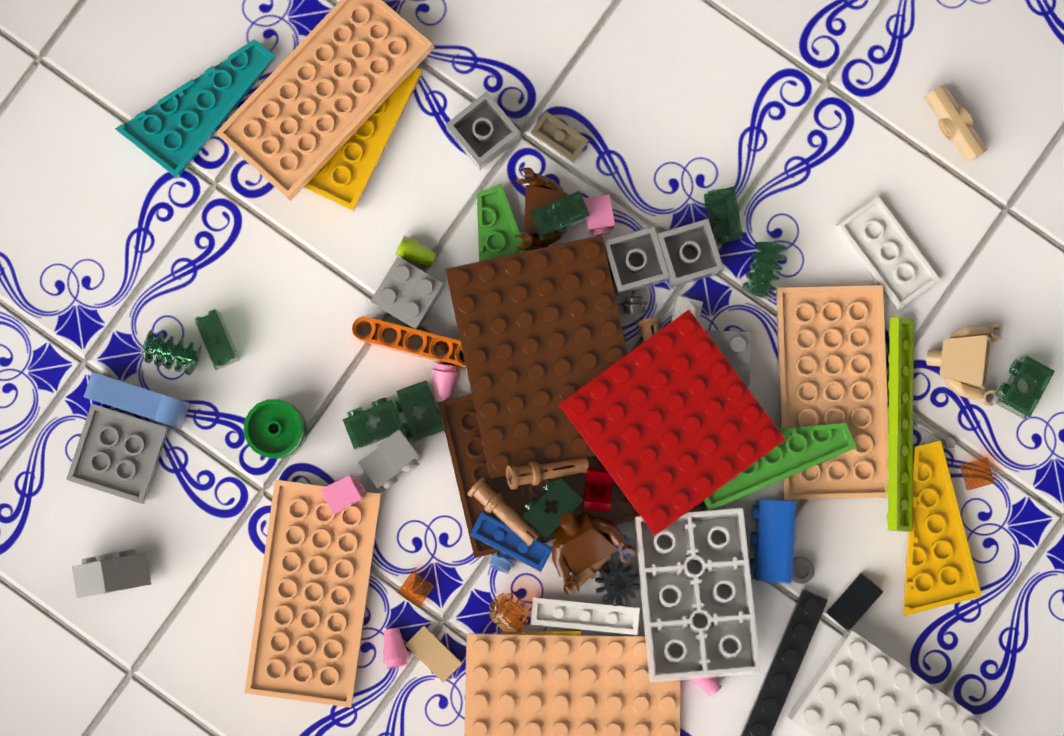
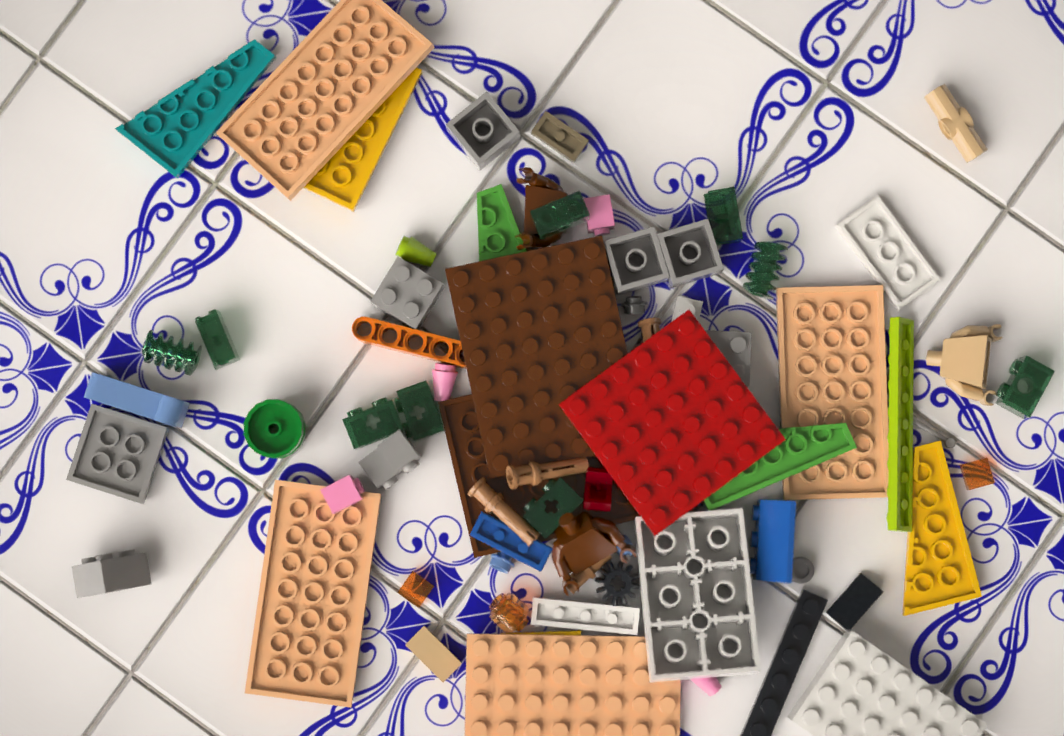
bright pink cone [383,628,410,669] -> none

